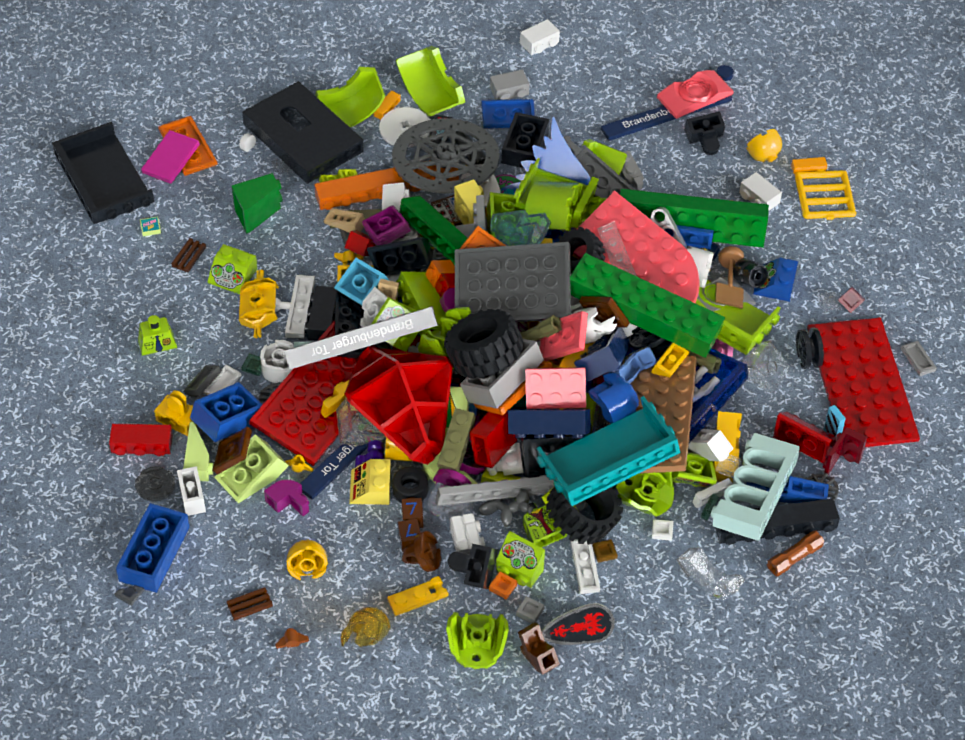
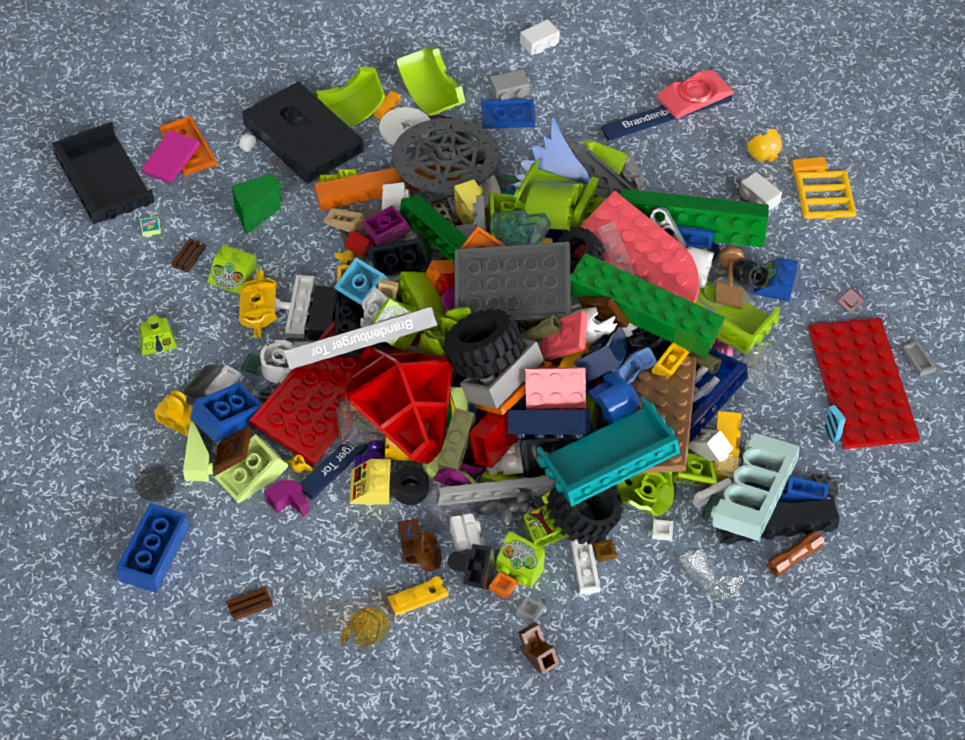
red brick [109,424,173,456] -> none
dark grey tile [115,586,144,606] -> none
white brick [177,466,206,516] -> none
dark orange piece [276,628,309,649] -> none
yellow cylinder [286,539,328,580] -> none
yellow slope [321,380,349,418] -> none
reddish brown brick [402,497,423,528] -> none
lime piece [446,612,509,669] -> none
black brick [501,112,550,168] -> none
shield [542,603,615,645] -> none
black brick [684,111,725,155] -> none
dark blue tile [716,65,734,81] -> none
red slope [773,411,836,464] -> none
black wheel [796,328,824,369] -> none
dark red bracket [823,427,867,475] -> none

